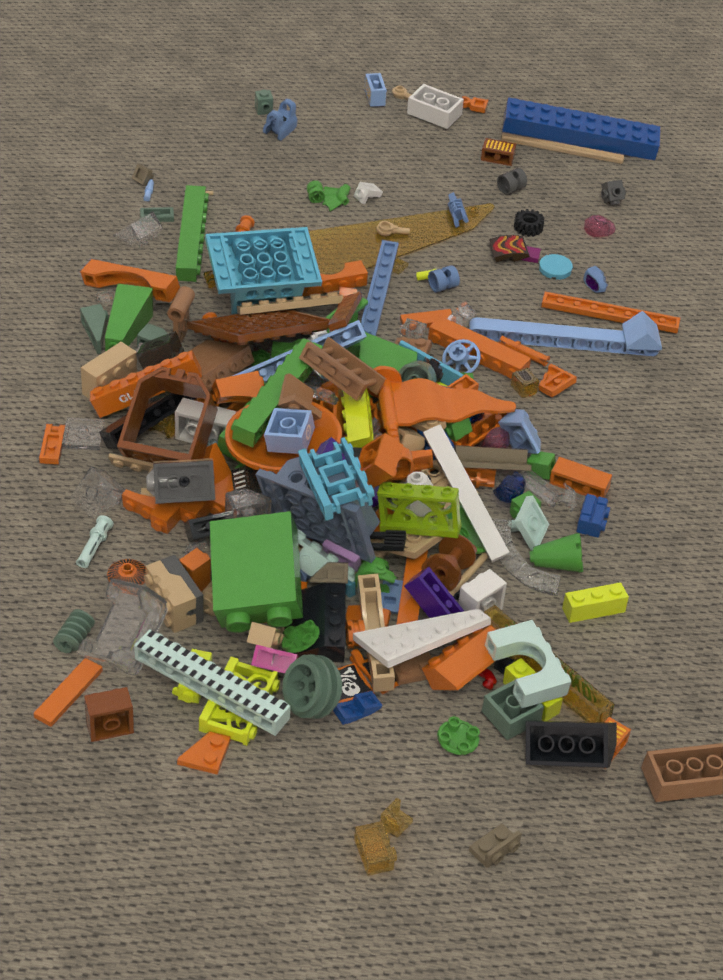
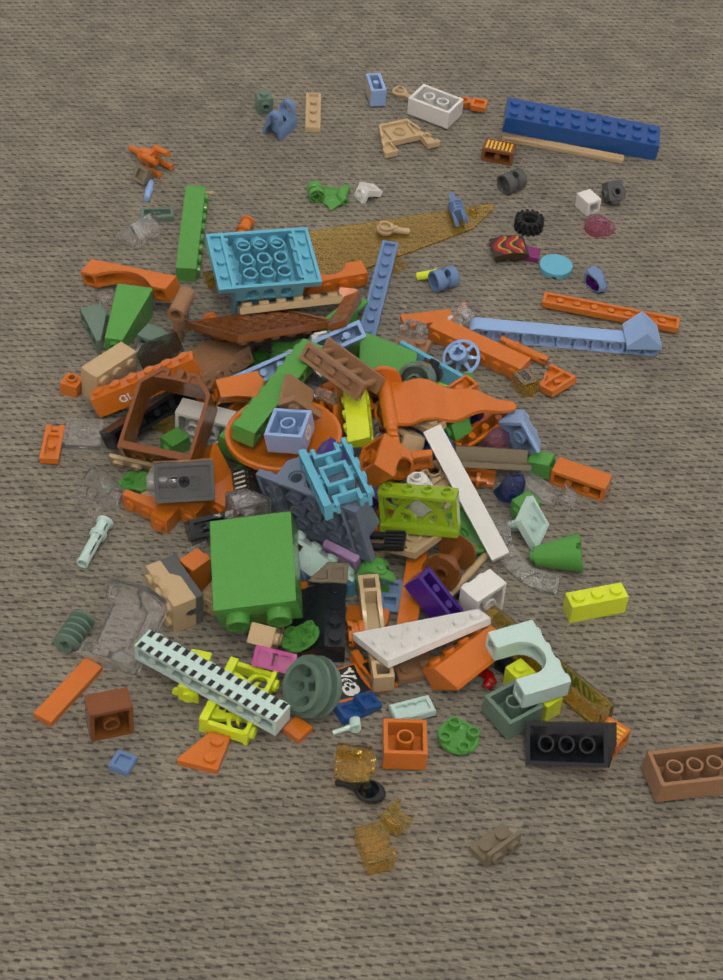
dish [107,559,146,590] -> none
blue brick [576,494,611,537] -> none
none -> orange plate [60,372,82,398]
none -> medium blue tile [108,750,138,777]
none -> bright green plate [118,471,149,492]
none -> orange plant [128,145,174,178]
none -> bright green brick [160,427,190,453]
none -> orange tile [282,716,313,744]
none -> tan tile [305,93,321,133]
none -> light aqua hand [332,716,361,735]
none -> clear yellow brick [334,743,376,783]
none -> black piece [335,775,386,804]
none -> tan wing [378,119,441,158]
none -> orange brick [382,718,428,770]
none -> light aqua plate [388,695,436,719]
none -> white brick [575,189,601,216]

